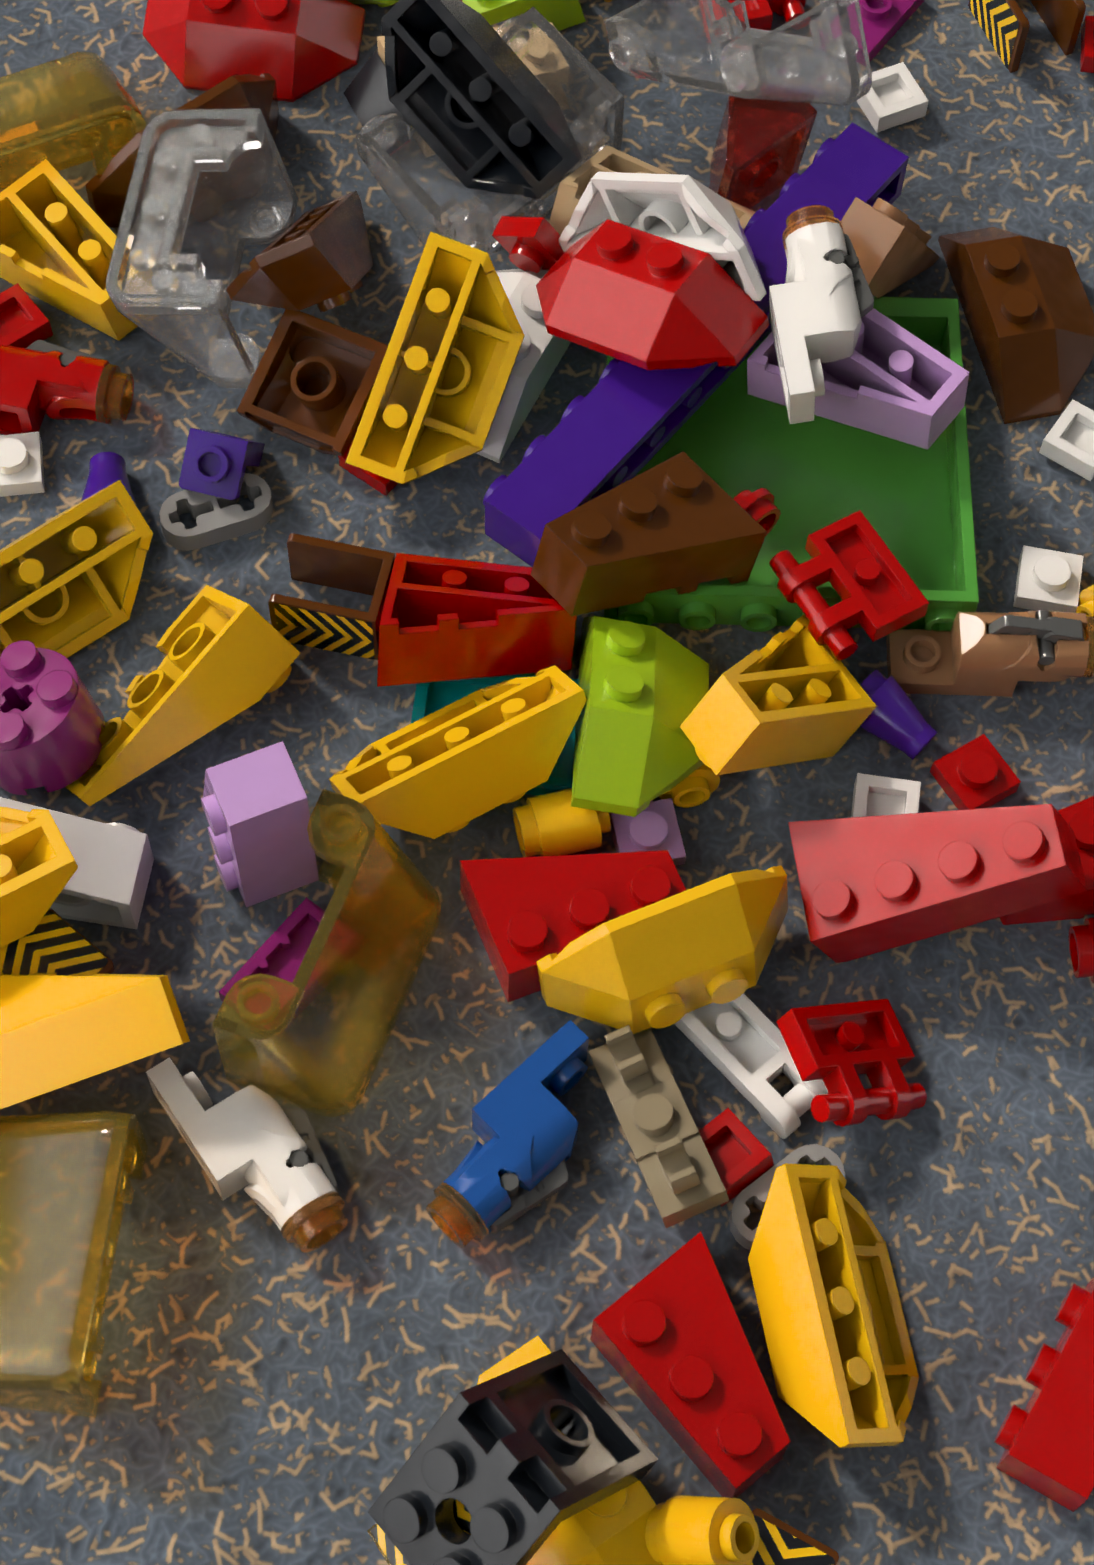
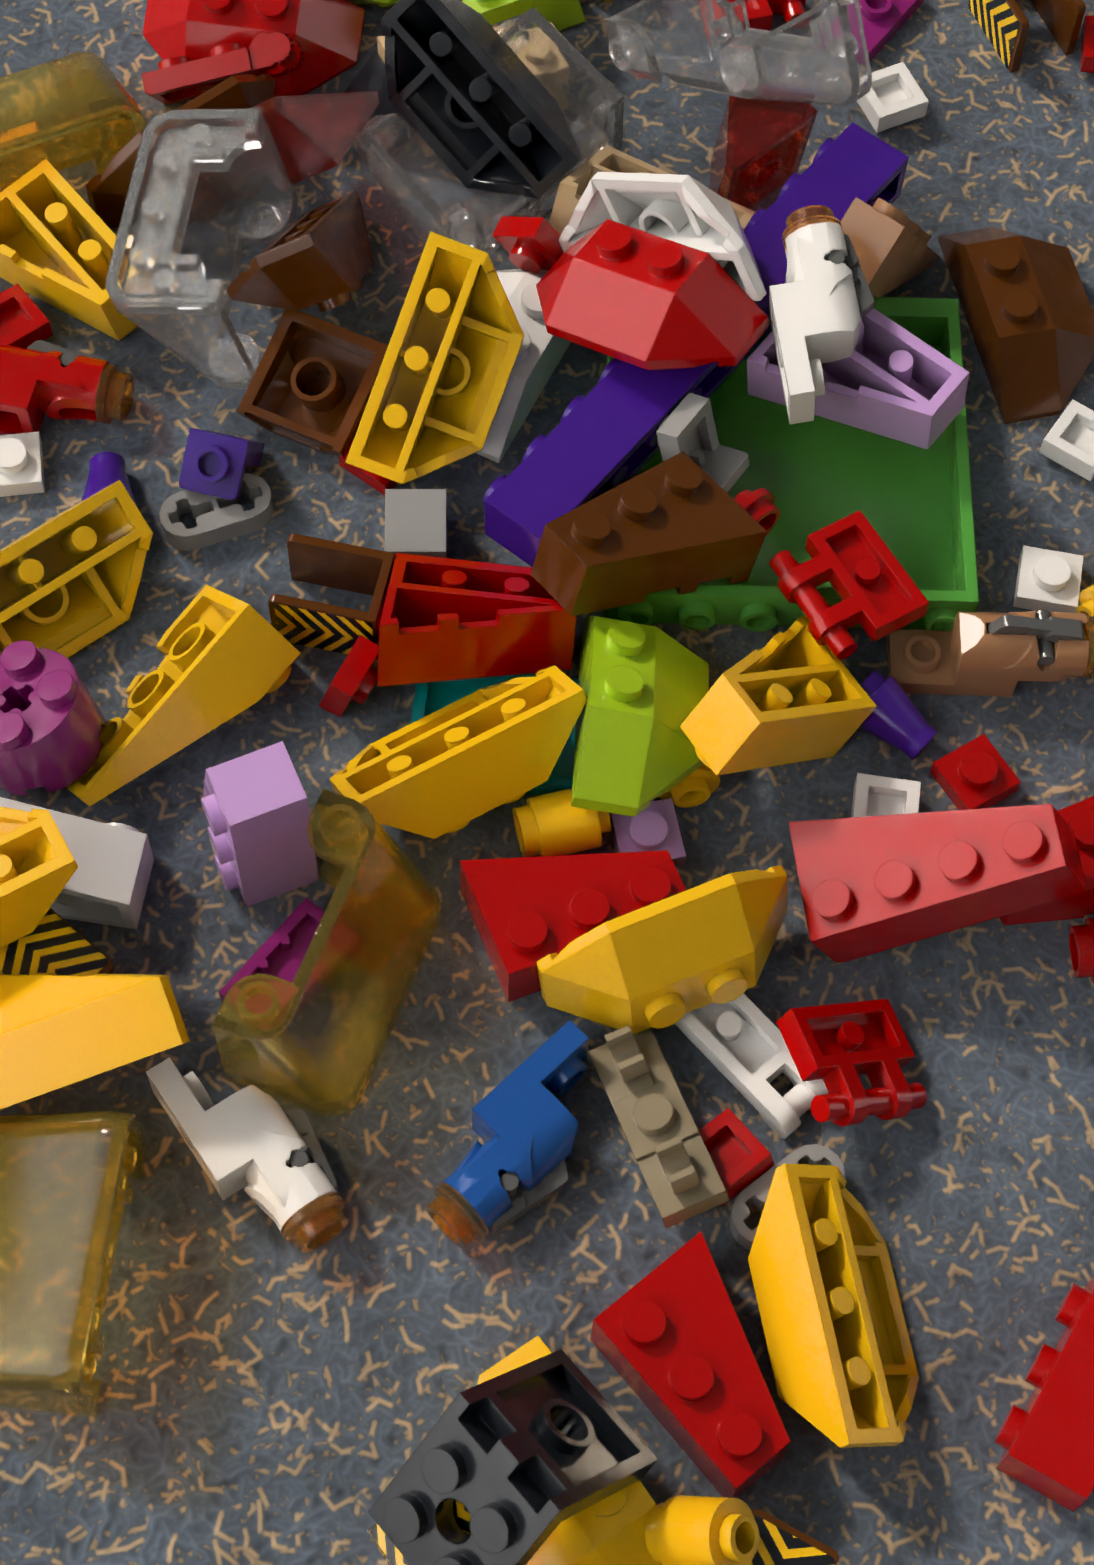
none -> red hinge [141,30,305,105]
none -> clear red slope [222,91,380,188]
none -> red plate [319,635,378,717]
none -> light grey brick [384,489,447,558]
none -> light grey bracket [656,393,750,493]

